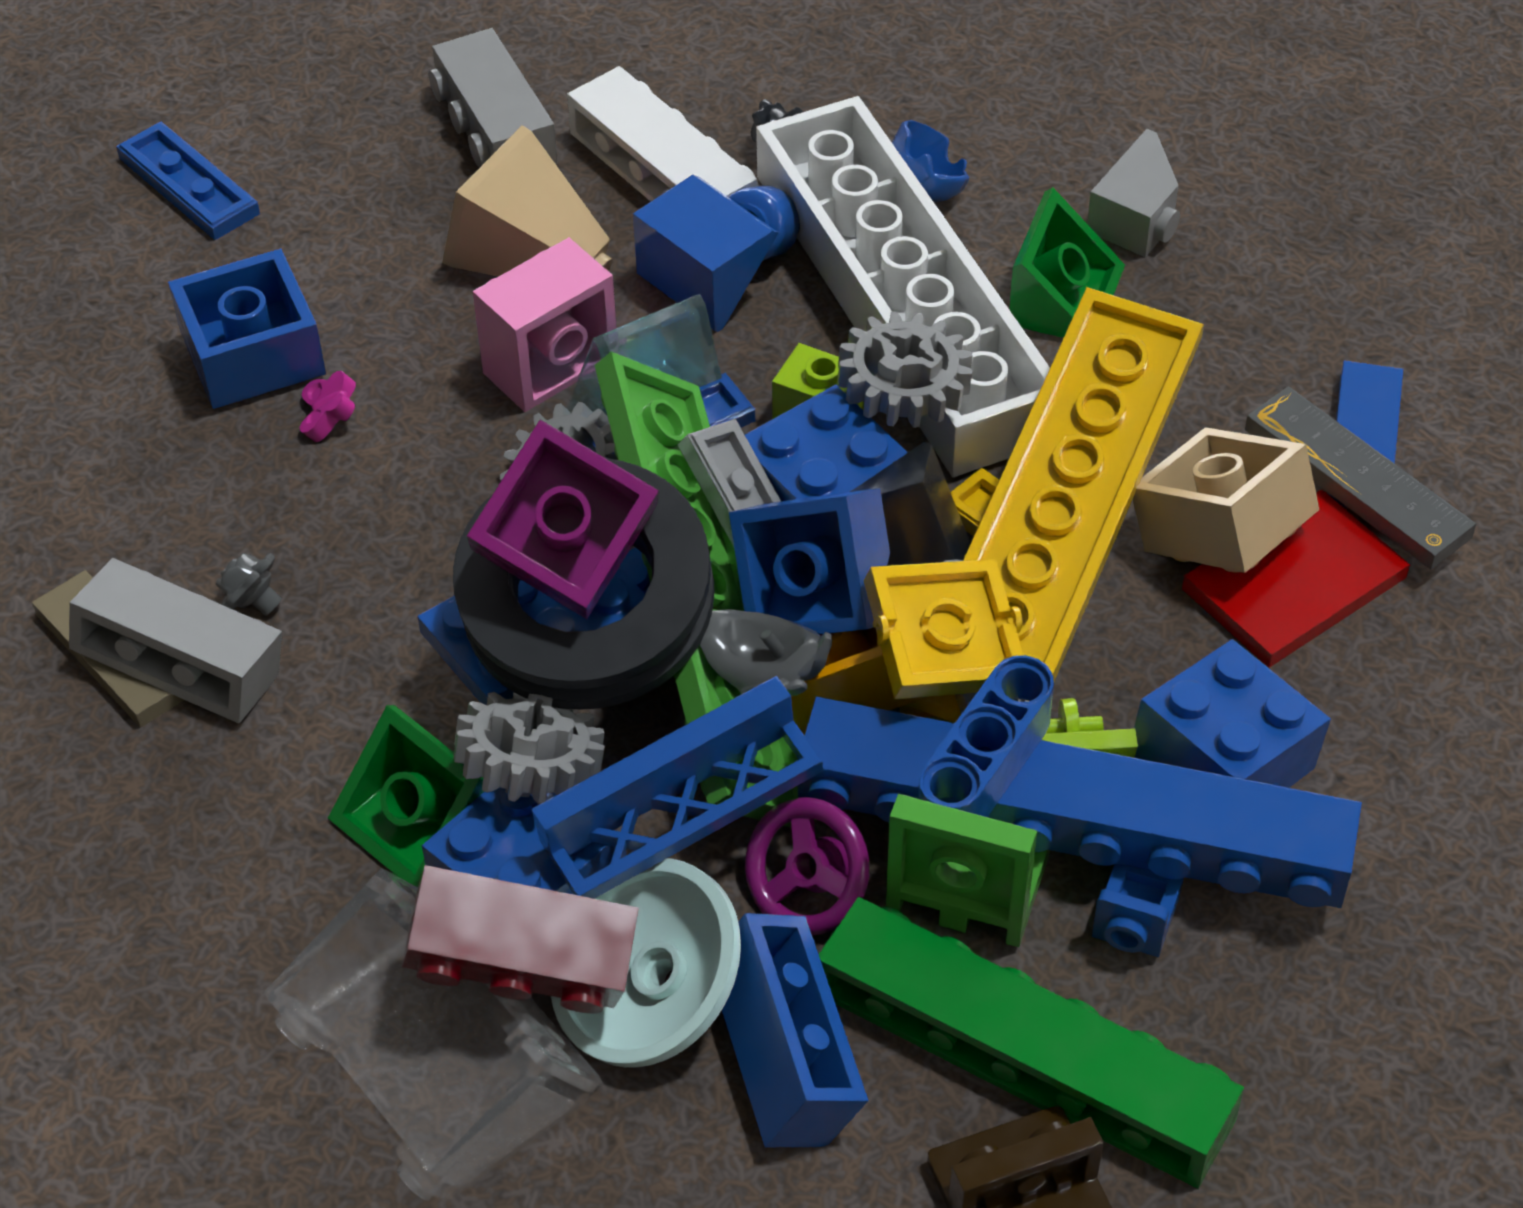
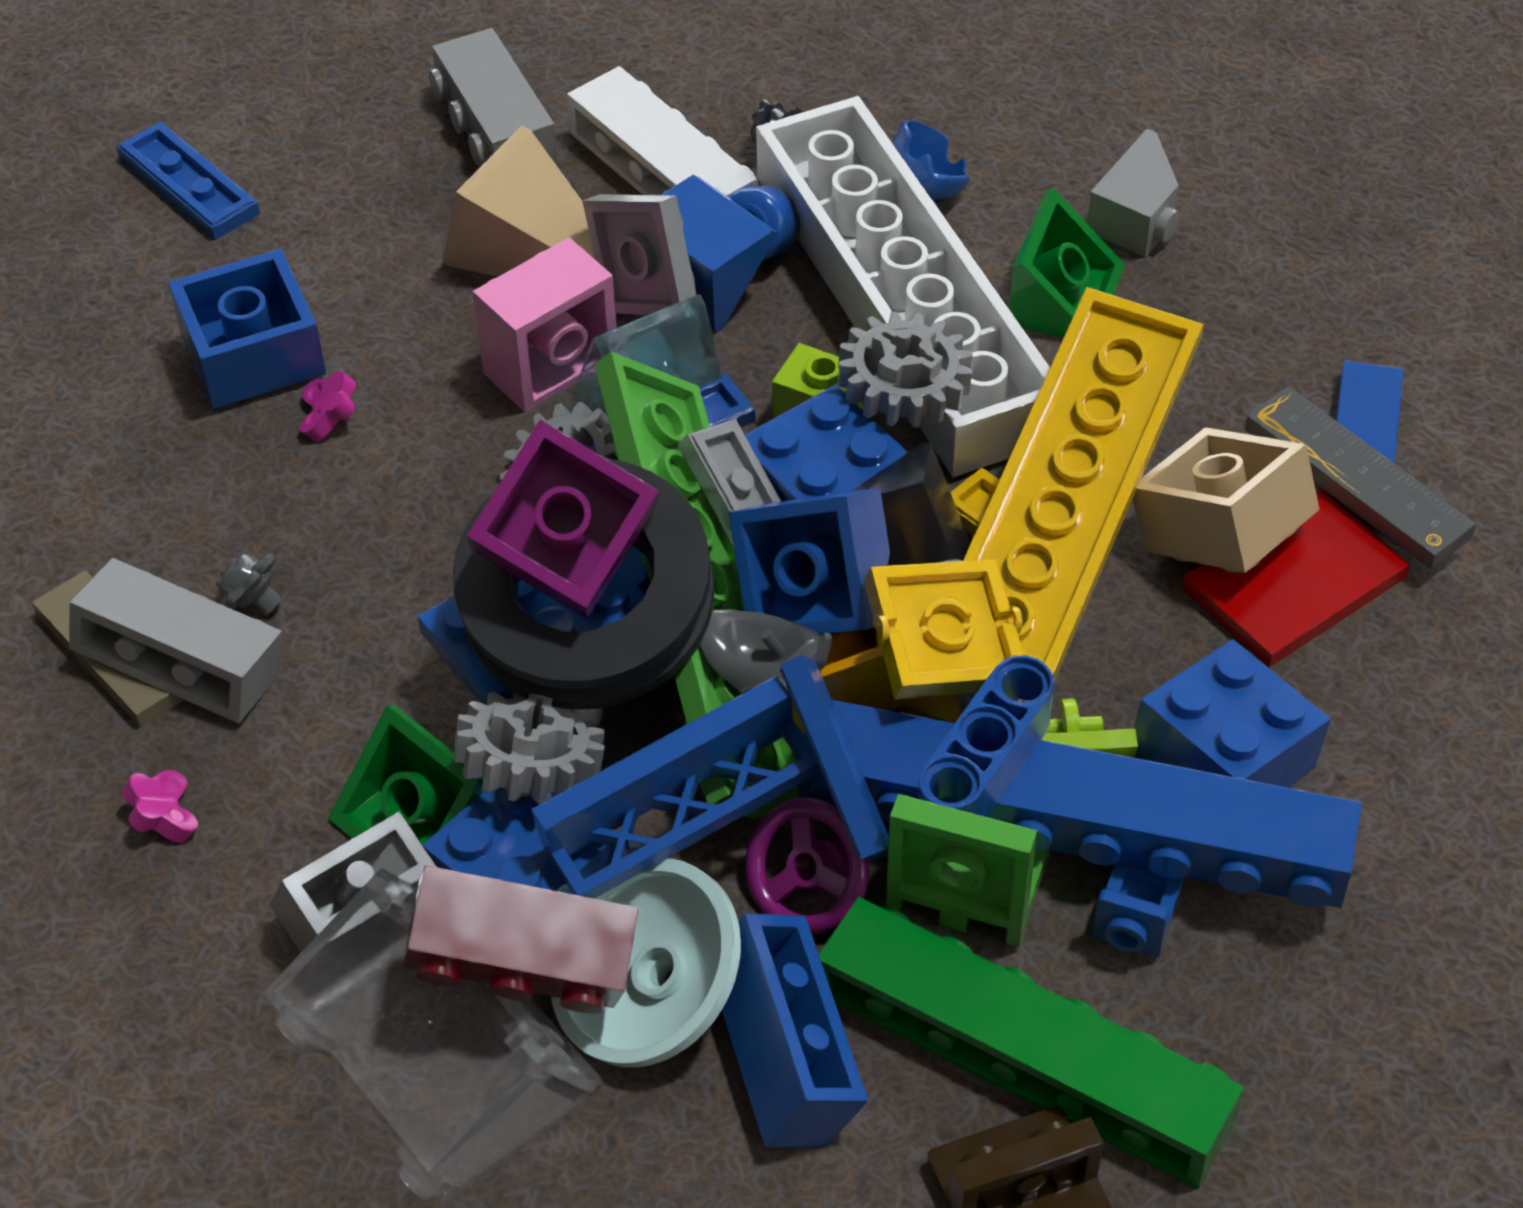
none -> dark pink piece [122,770,198,843]
none -> light grey slope [269,812,436,962]
none -> light grey plate [582,194,700,318]
none -> blue tile [780,654,889,861]

